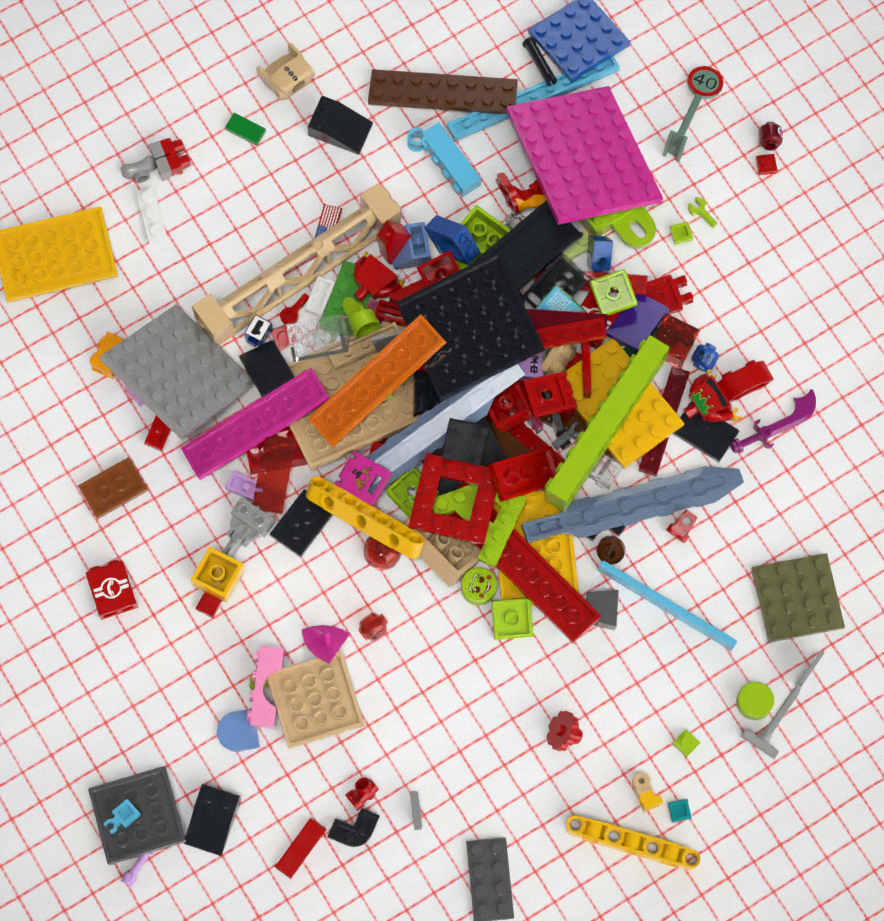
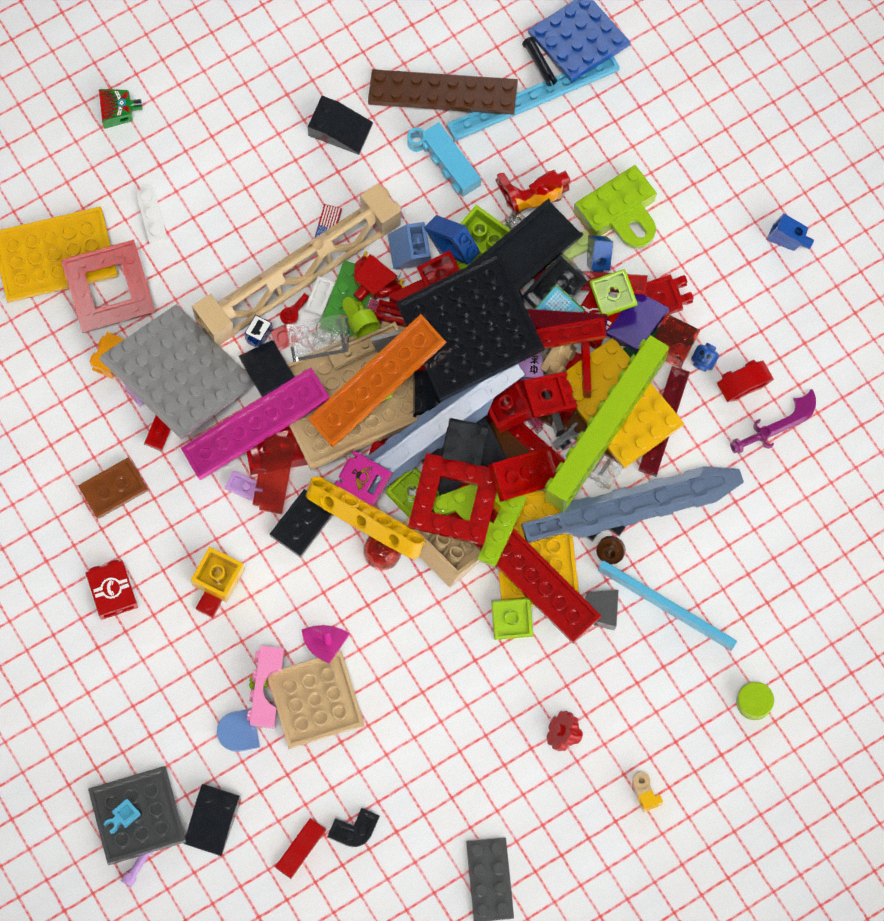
light grey piece [120,155,156,183] -> none
hips [149,138,191,182] -> none
light grey brick [222,497,275,557] -> none
green tile [225,113,266,146] -> none
tan piece [256,43,315,100] -> none
red plate [345,777,379,811] -> none
clear red head [358,612,388,641] -> none
red slope [377,220,411,264] -> none
light grey tile [410,791,422,830] -> none
lime head [461,567,497,606] -> none
dark pink plate [506,86,663,225] -> none
yellow beam [565,815,701,870] -> none
sand green piece [662,66,724,162] -> none
plate [666,509,698,544] -> none
teal tile [668,799,692,823] -> none
lime plate [669,221,693,245] -> none
lime plate [672,729,701,758] -> none
black tile [673,402,740,463] -> none
red torso [683,370,742,422] -> none
lime bar [688,197,718,228] -> none
light grey piece [741,650,825,759] -> none
olive plate [751,553,845,643] -> none
red plate [755,154,778,176] -> none
dark red head [759,122,783,150] -> none
none -> plate [61,240,155,333]
none -> torso [99,89,143,129]
none -> blue torso [766,213,814,251]

